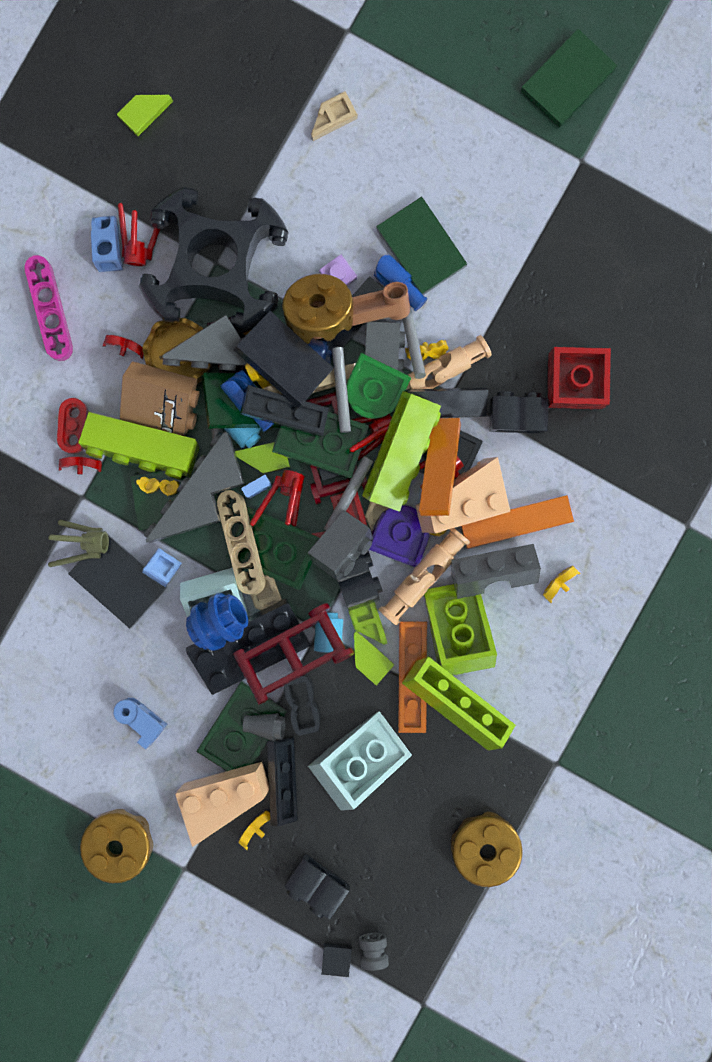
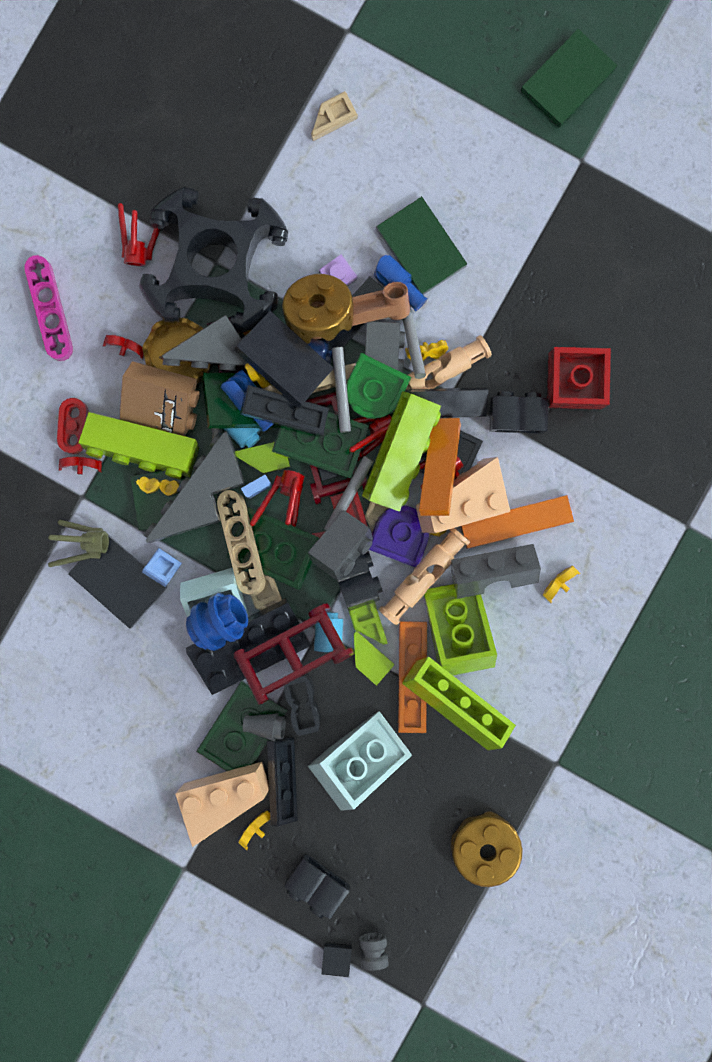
pearl gold plate [80,809,154,883] -> none
medium blue leg [91,216,123,272] -> none
medium blue leg [113,698,168,749] -> none
lime tile [117,95,173,136] -> none

